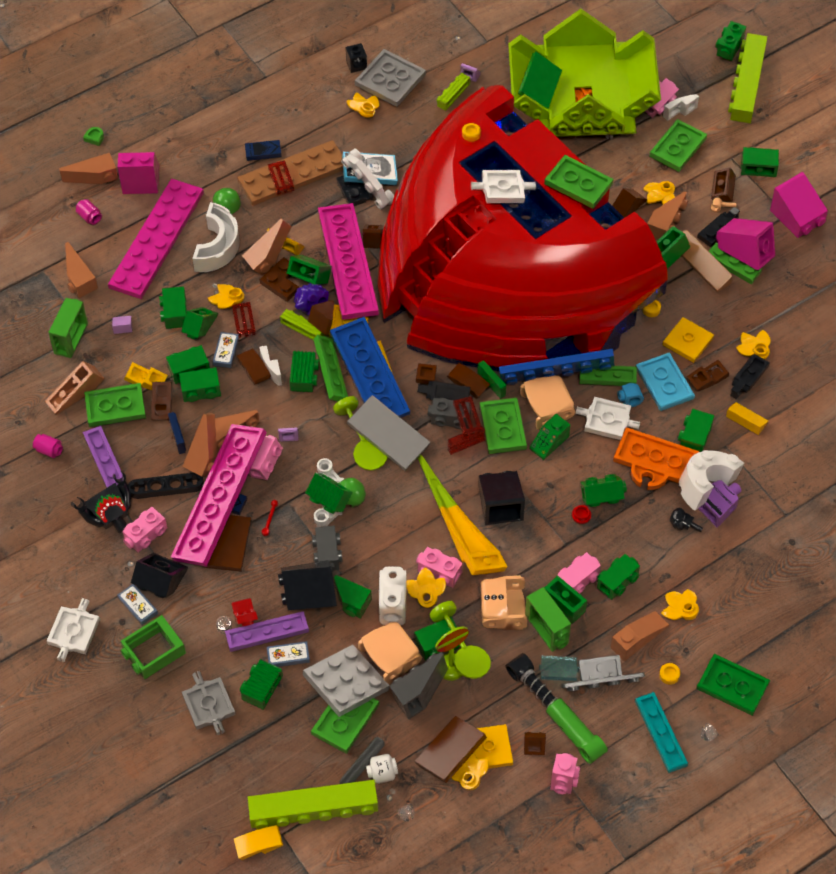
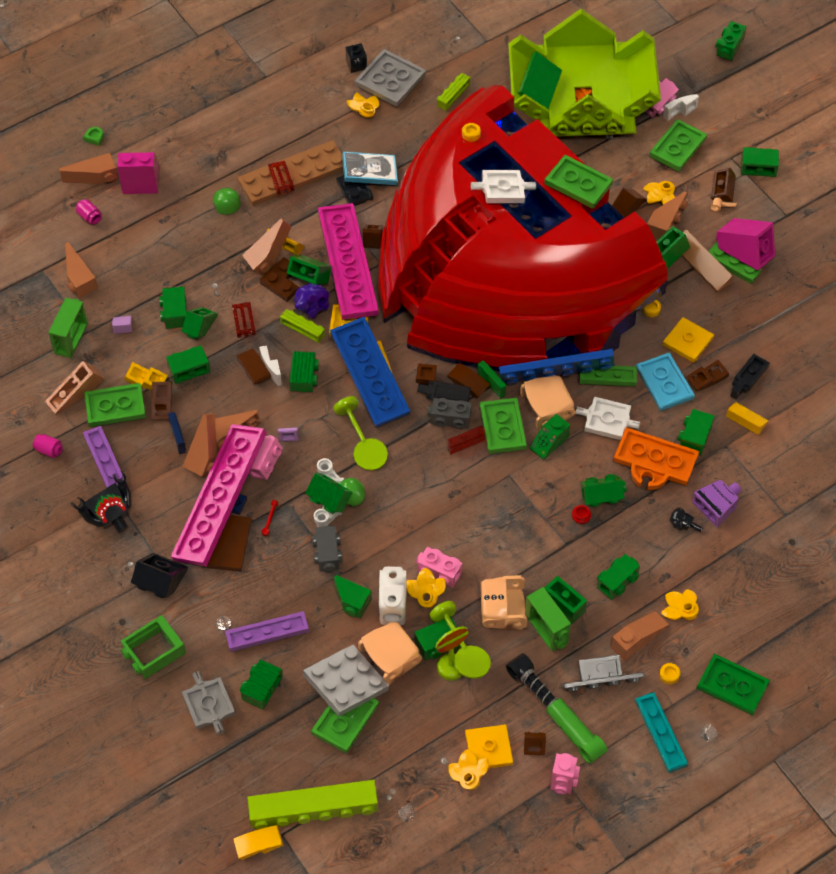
white plate [47,598,100,662] -> none
dark pink plate [108,178,204,299] -> none
tile [117,584,158,625] -> none
bright pink brick [123,507,167,552] -> none
black beam [128,472,204,499] -> none
green brick [179,367,221,402] -> none
white brick [193,202,240,273] -> none
yellow plate [208,284,245,309] -> none
tile [213,332,239,368] -> none
red bracket [231,598,258,626] -> none
dark blue tile [245,140,282,161] -> none
tile [267,641,310,667] -> none
black slope [278,560,337,610] -> none
reddish brown slope [308,300,334,335] -> none
bright green plate [314,335,348,401] -> none
dark grey axle [339,737,385,784] -> none
white plate [341,148,394,210] -> none
light grey tile [347,395,430,471] -> none
white head [366,754,398,784] -> none
dark grey slope [390,652,448,719] -> none
reddish brown tile [415,716,487,783] -> none
yellow plate [418,455,508,575] -> none
clear red tile [453,396,483,437] -> none
lavender slope [461,63,481,82] -> none
black slope [478,471,525,525] -> none
clear light blue piece [539,656,579,681] -> none
bright pink brick [558,552,601,594] -> none
dark azure plate [617,383,644,407] -> none
white brick [679,450,744,511] -> none
black hinge [697,207,740,247] -> none
lime brick [728,33,768,124] -> none
yellow plate [736,330,771,359] -> none
dark pink slope [770,172,828,238] -> none

